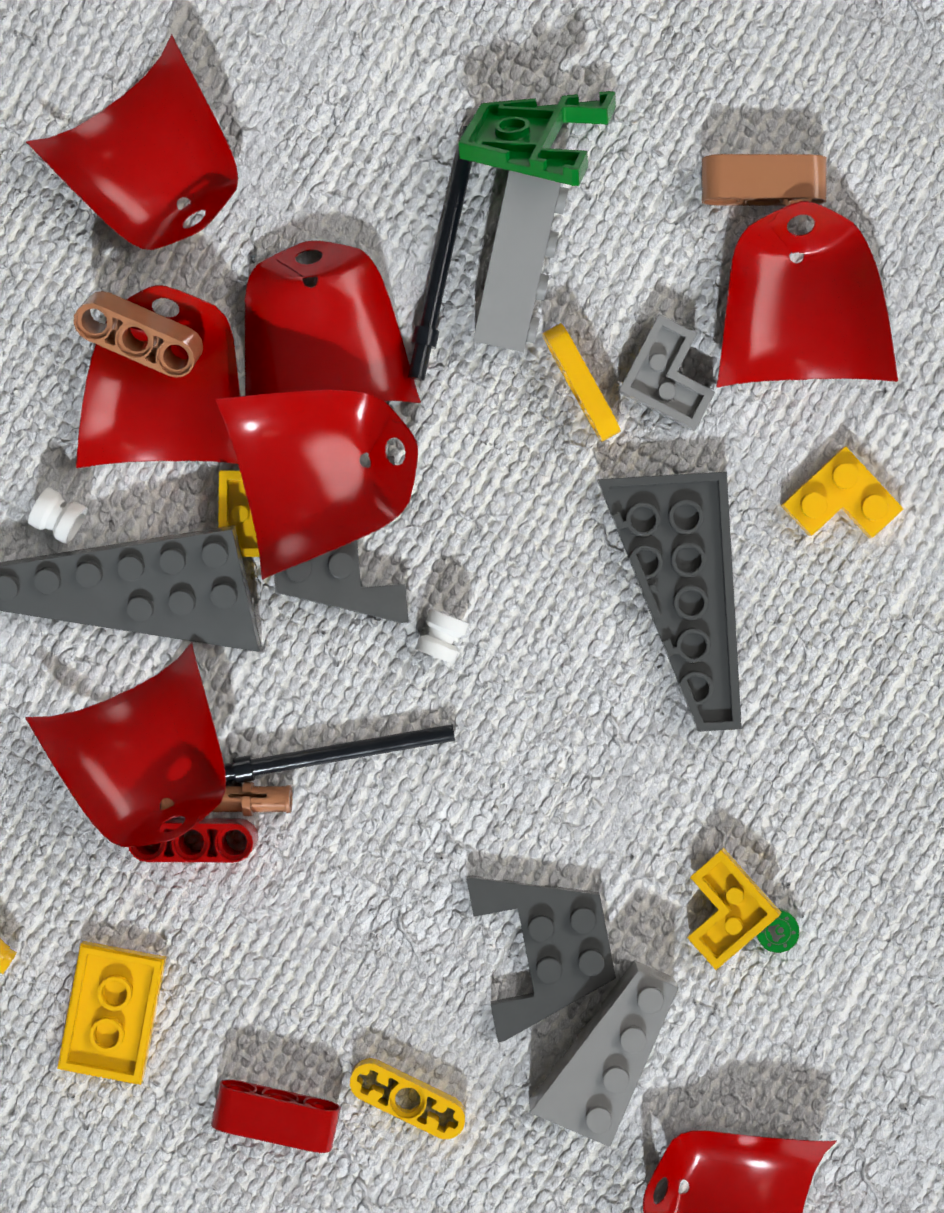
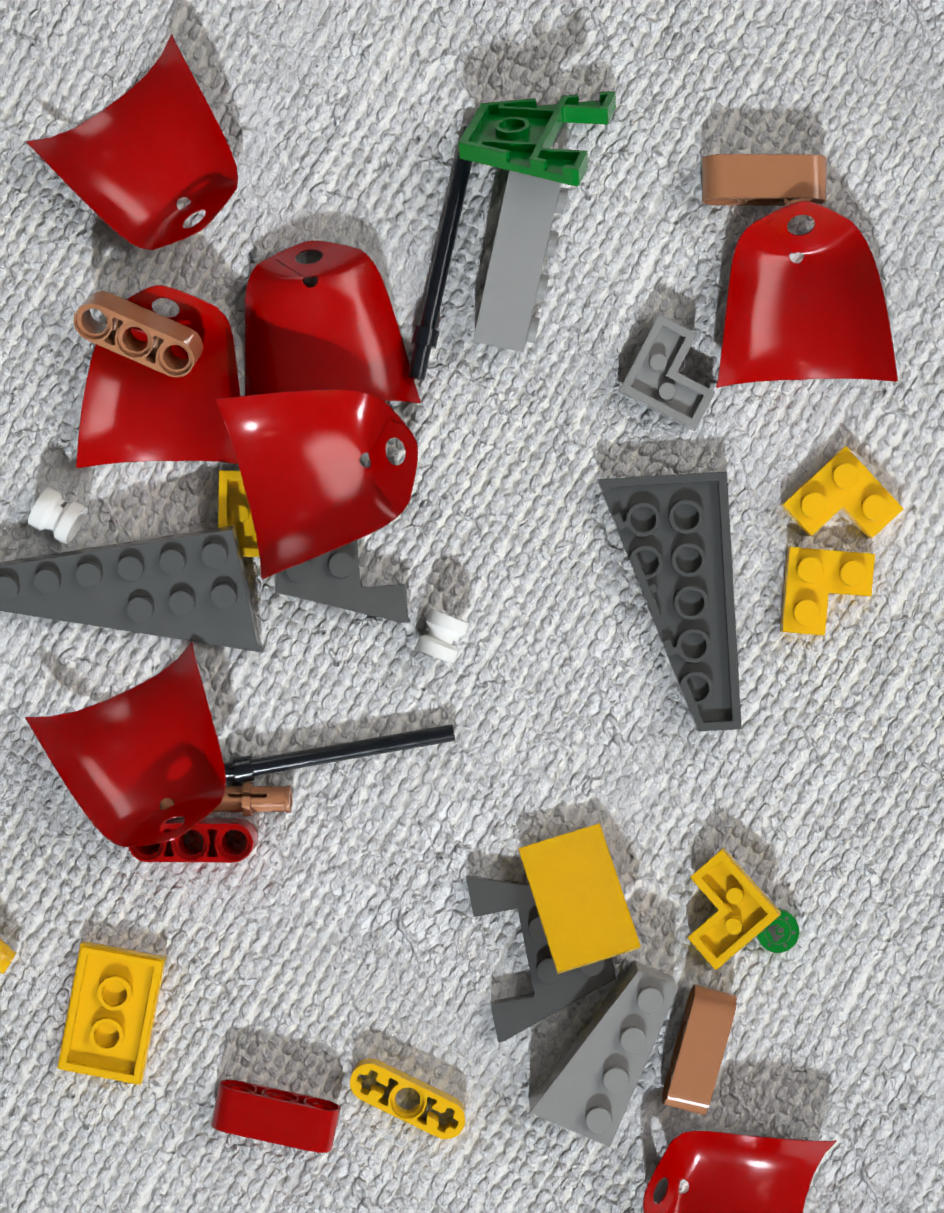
yellow beam [542,323,621,442] -> none
none -> yellow tile [518,823,641,974]
none -> nougat beam [662,984,737,1116]
none -> yellow plate [780,547,875,636]

